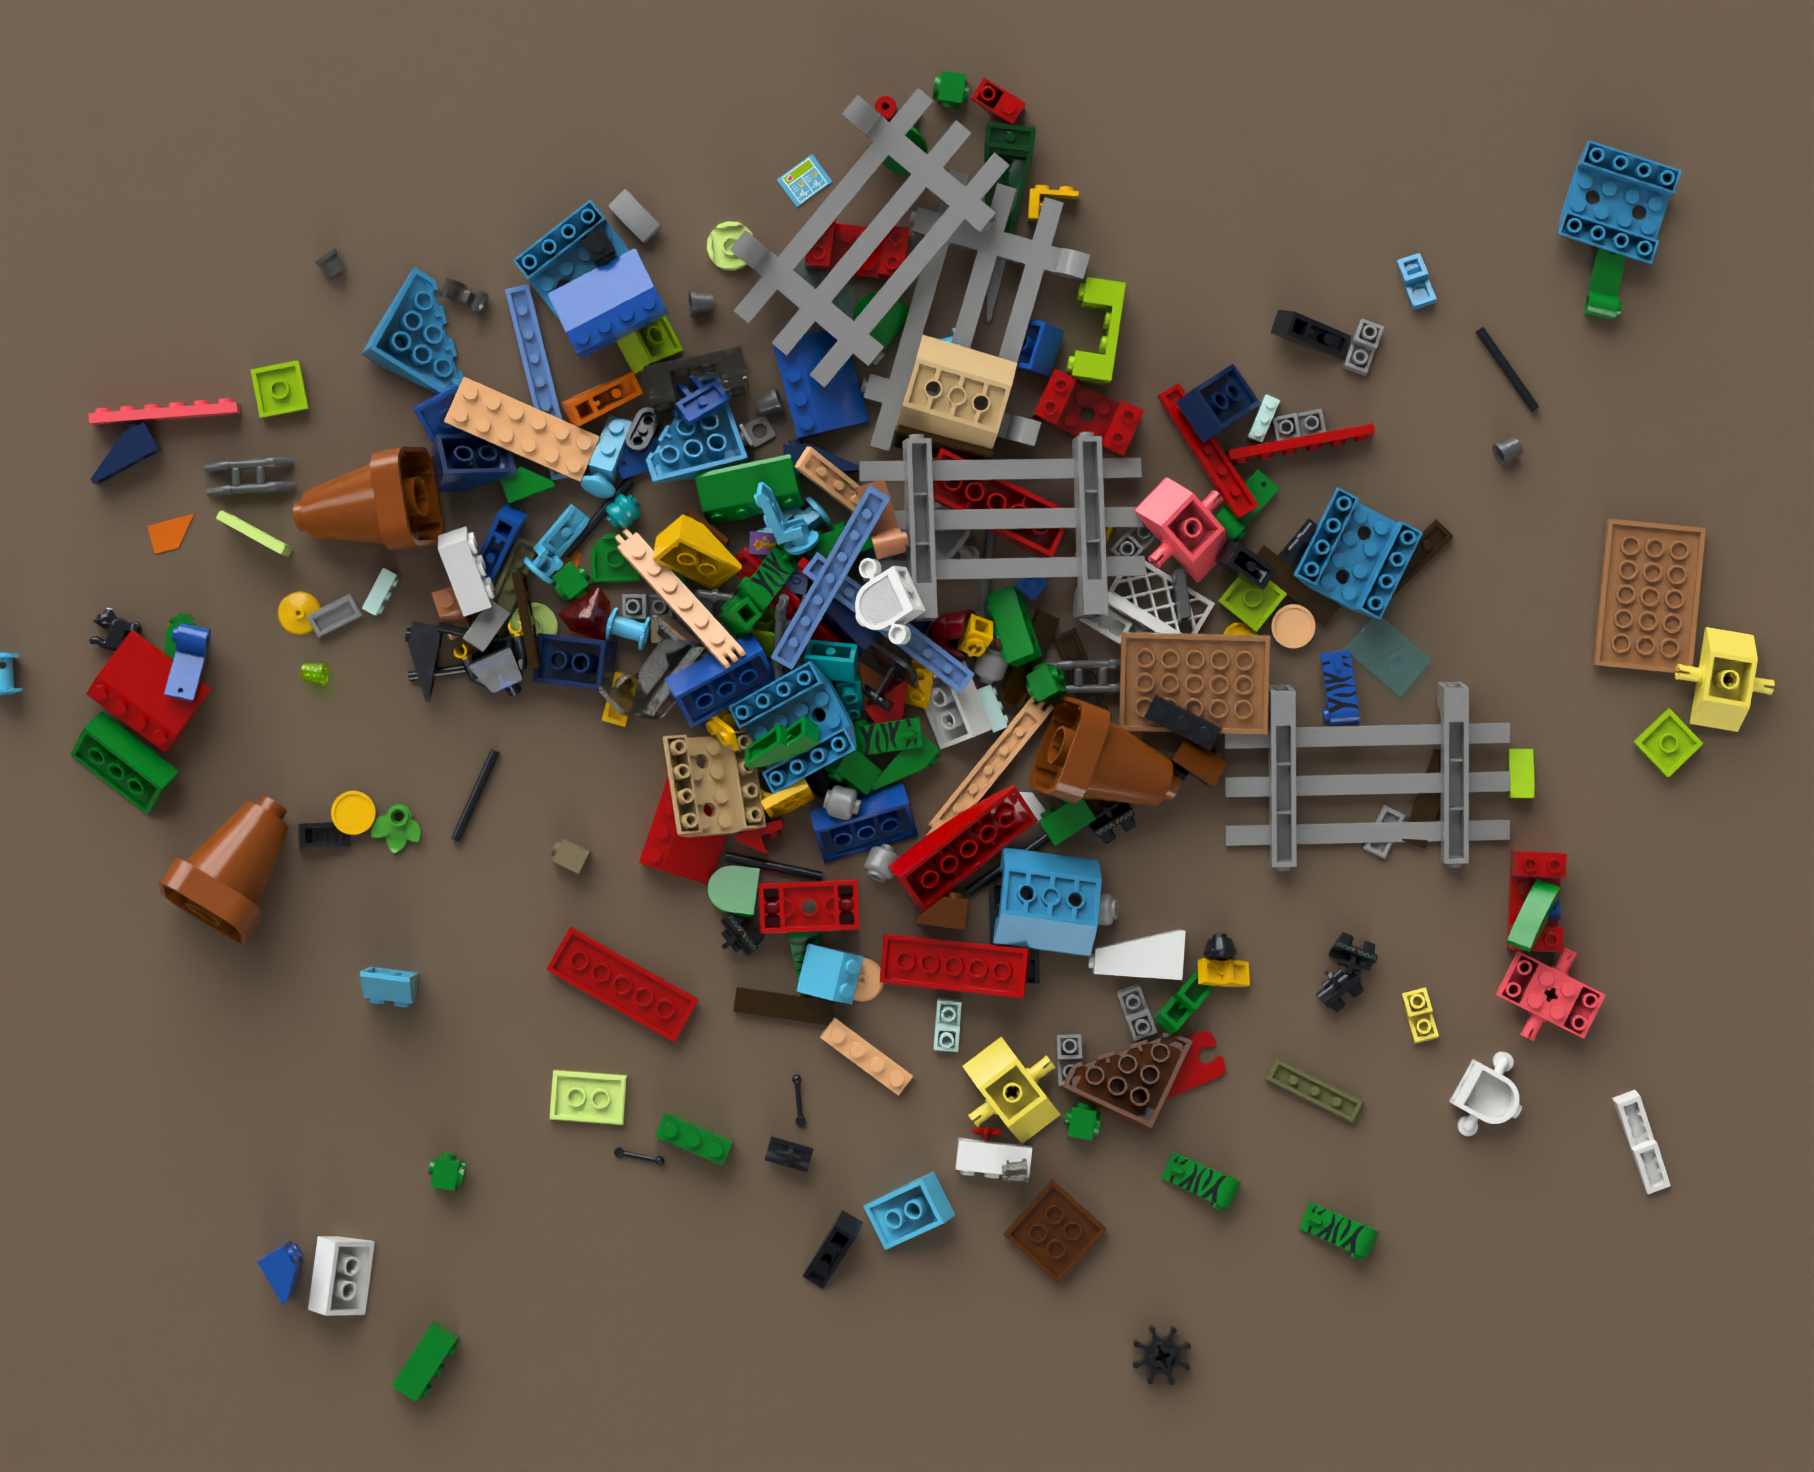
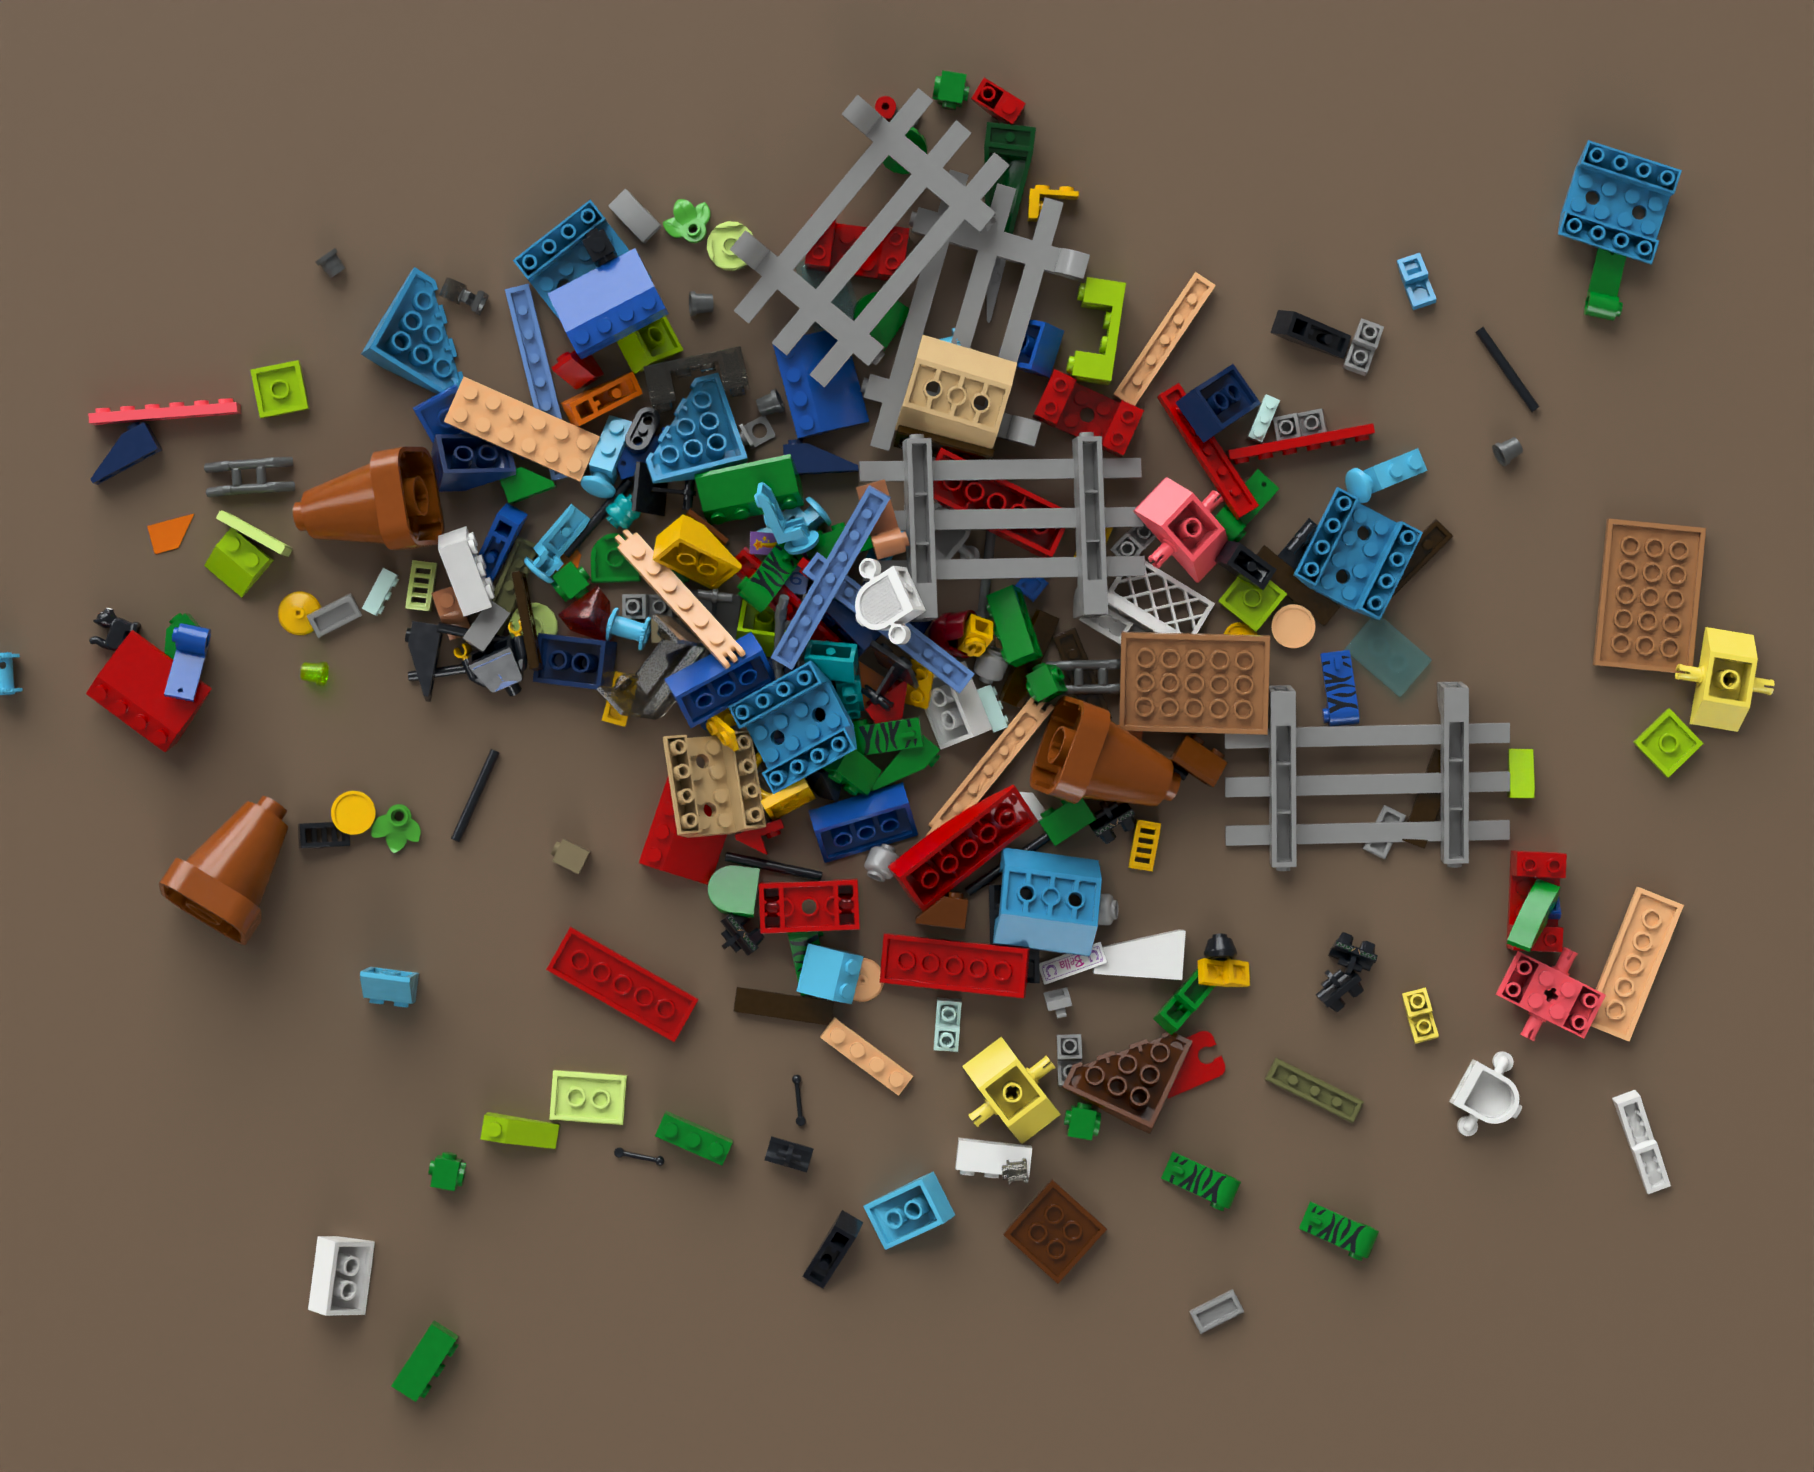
green slope [70,711,179,815] -> none
blue slope [257,1240,303,1305] -> none
blue hinge [675,374,730,426] -> none
green brick [718,595,763,635] -> none
green slope [745,716,819,769] -> none
sticker [777,154,832,207] -> none
light nougat plate [794,447,860,514] -> none
light grey head [823,785,861,820] -> none
red plant [972,1127,1002,1142] -> none
light grey slope [1116,983,1157,1041] -> none
black gear [1132,1325,1191,1385] -> none
black plate [1144,694,1222,750] -> none
dark grey tile [1171,569,1191,622] -> none
none -> lime slope [204,527,274,598]
none -> yellowish green slope [405,560,437,612]
none -> lime slope [480,1112,560,1149]
none -> red slope [551,350,604,390]
none -> black plate [631,462,696,516]
none -> bright green plate [663,199,711,243]
none -> white sticker [1039,942,1107,985]
none -> light grey tile [1043,987,1072,1019]
none -> light nougat plate [1113,272,1216,406]
none -> yellow slope [1128,819,1161,872]
none -> light grey tile [1189,1289,1244,1334]
none -> medium azure piece [1345,448,1428,503]
none -> light nougat plate [1591,887,1684,1042]

